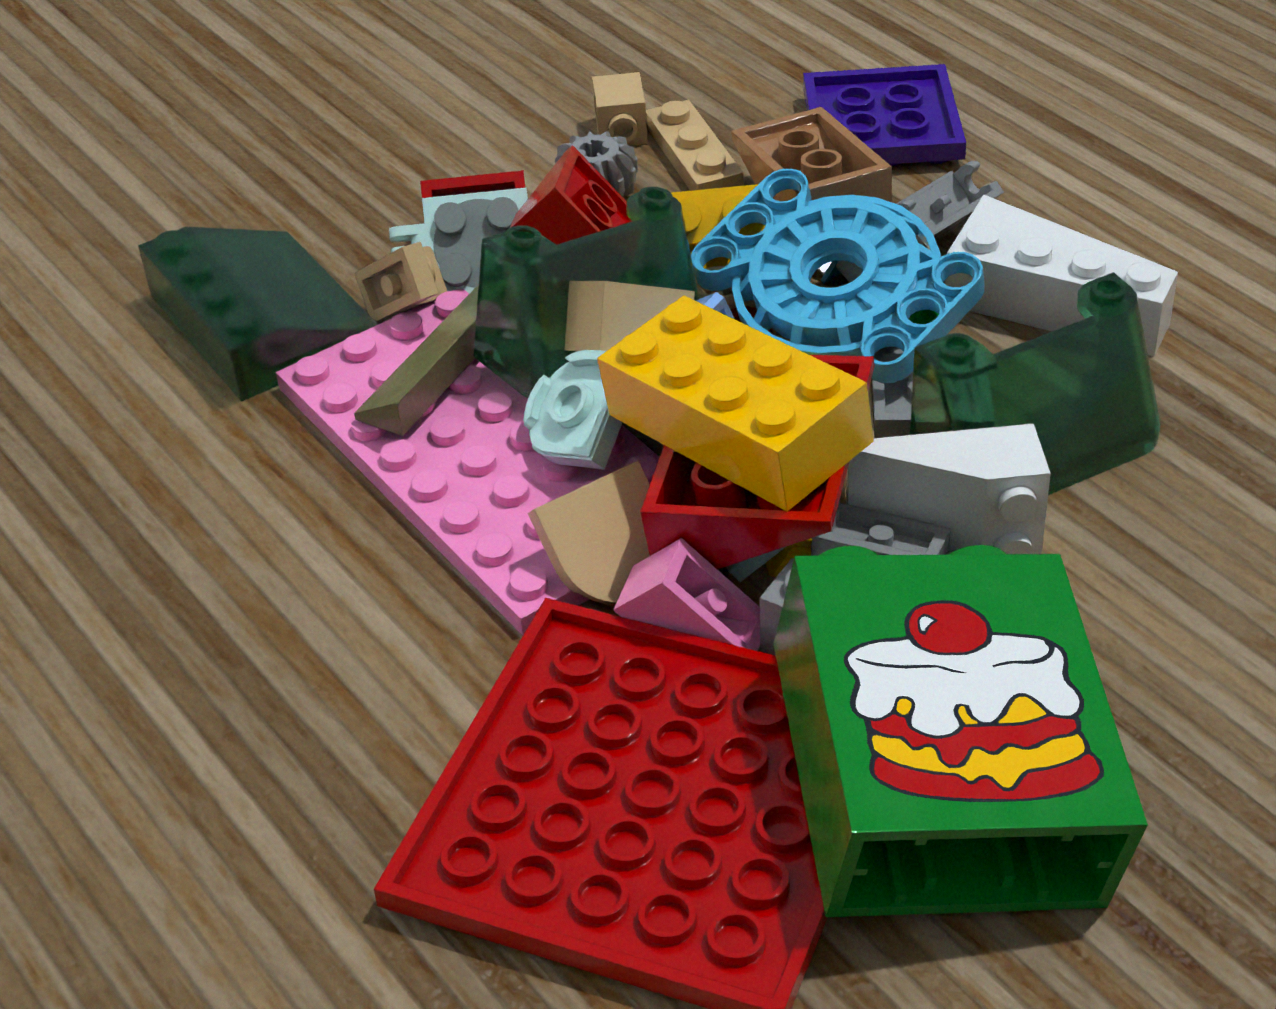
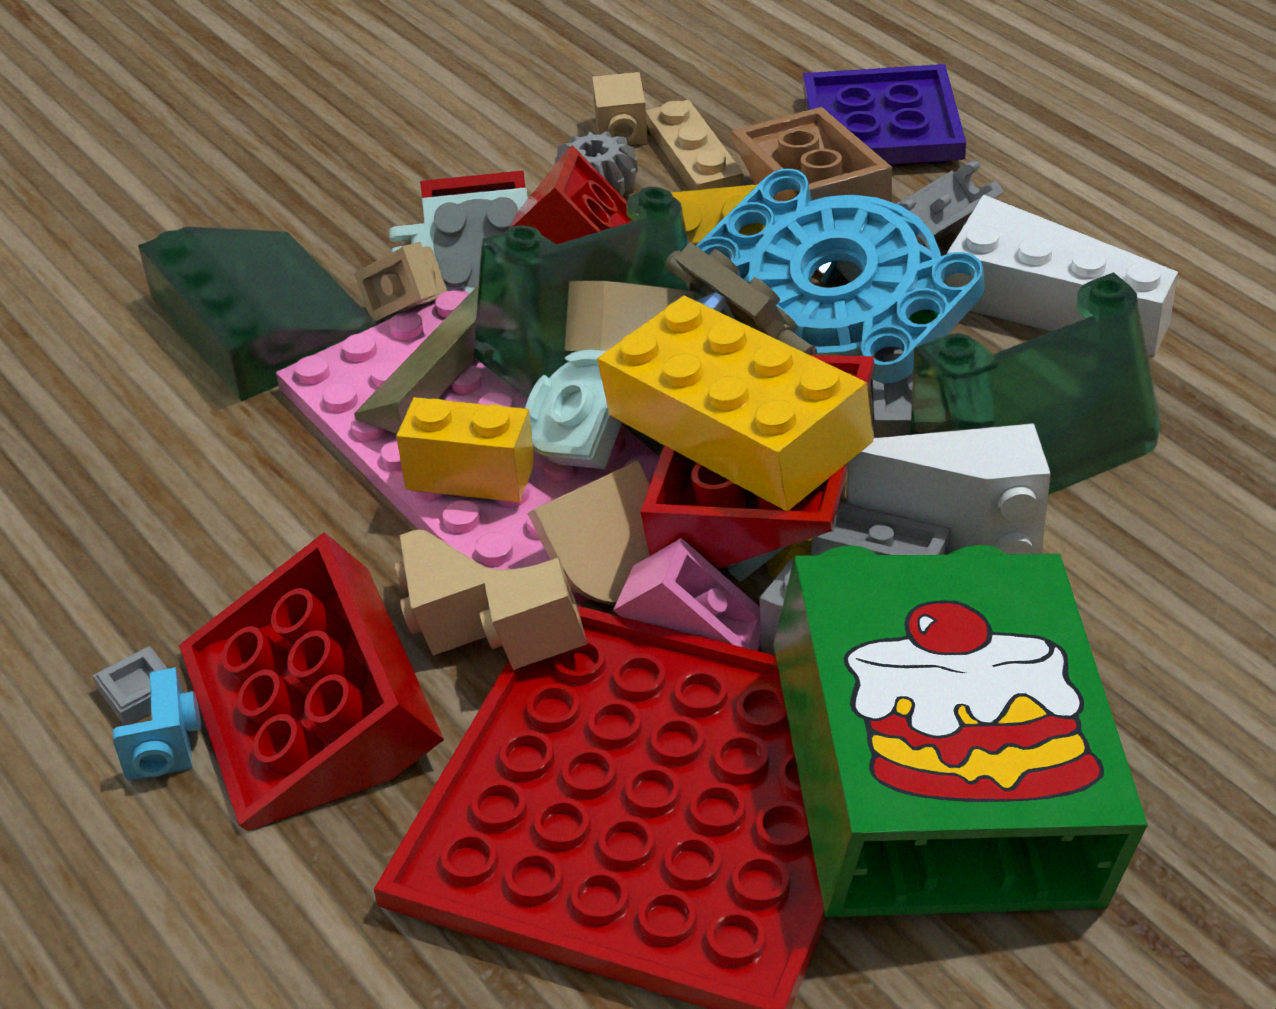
none -> light grey tile [92,646,168,726]
none -> medium azure bracket [113,667,201,780]
none -> red slope [179,532,444,831]
none -> tan arch [395,529,587,670]
none -> yellow brick [396,397,535,502]
none -> dark tan plate [665,242,817,355]

